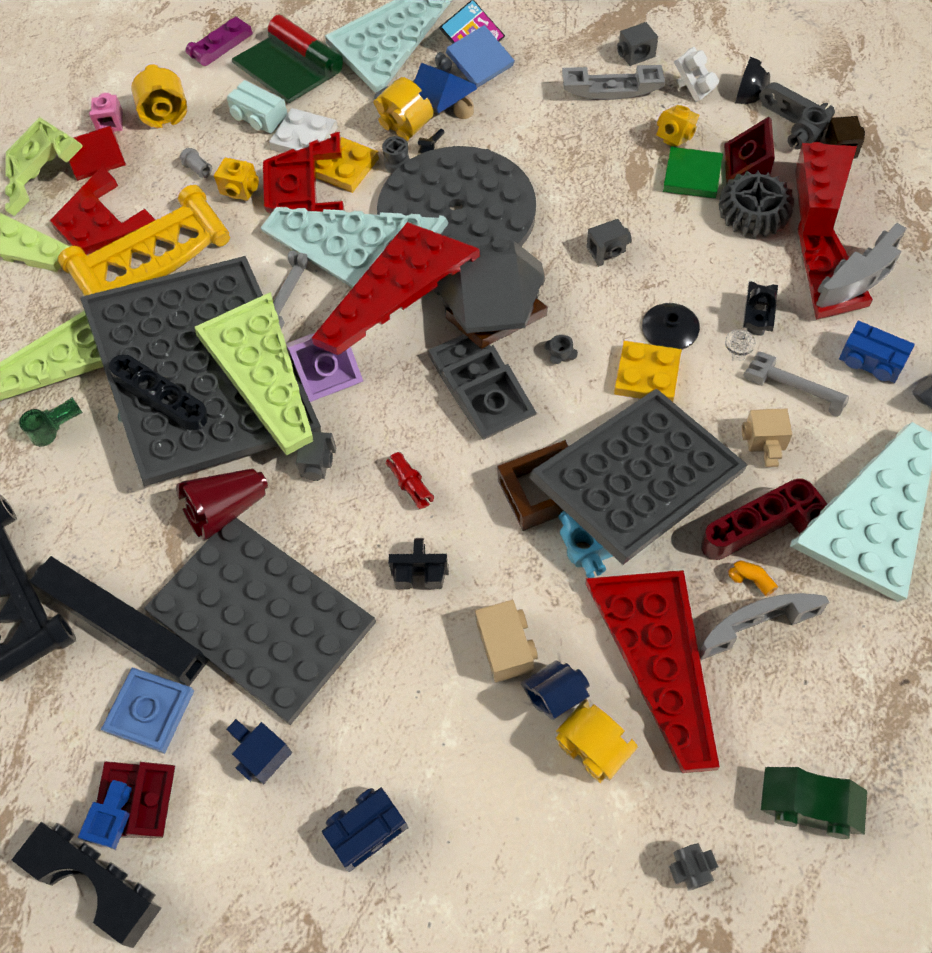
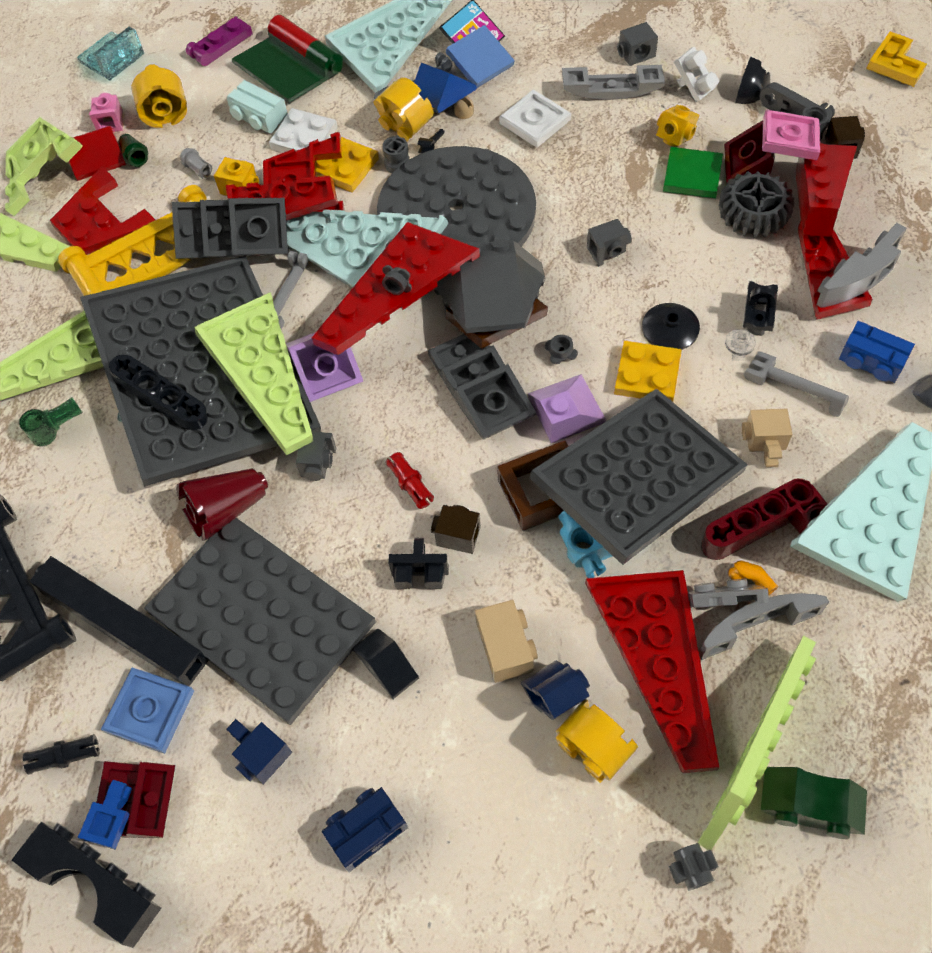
none -> black pin [23,734,100,775]
none -> clear light blue bracket [77,26,145,81]
none -> dark green cone [118,134,148,167]
none -> dark grey slope [172,198,288,259]
none -> red wing [225,176,338,221]
none -> black slope [352,629,419,699]
none -> dark grey plate [382,265,412,295]
none -> dark brown brick [431,505,481,554]
none -> white plate [499,90,571,148]
none -> lavender slope [528,374,606,443]
none -> light grey wing [688,579,769,608]
none -> yellowish green wing [698,636,816,850]
none -> bright pink plate [762,110,820,160]
none -> yellow plate [866,31,927,87]

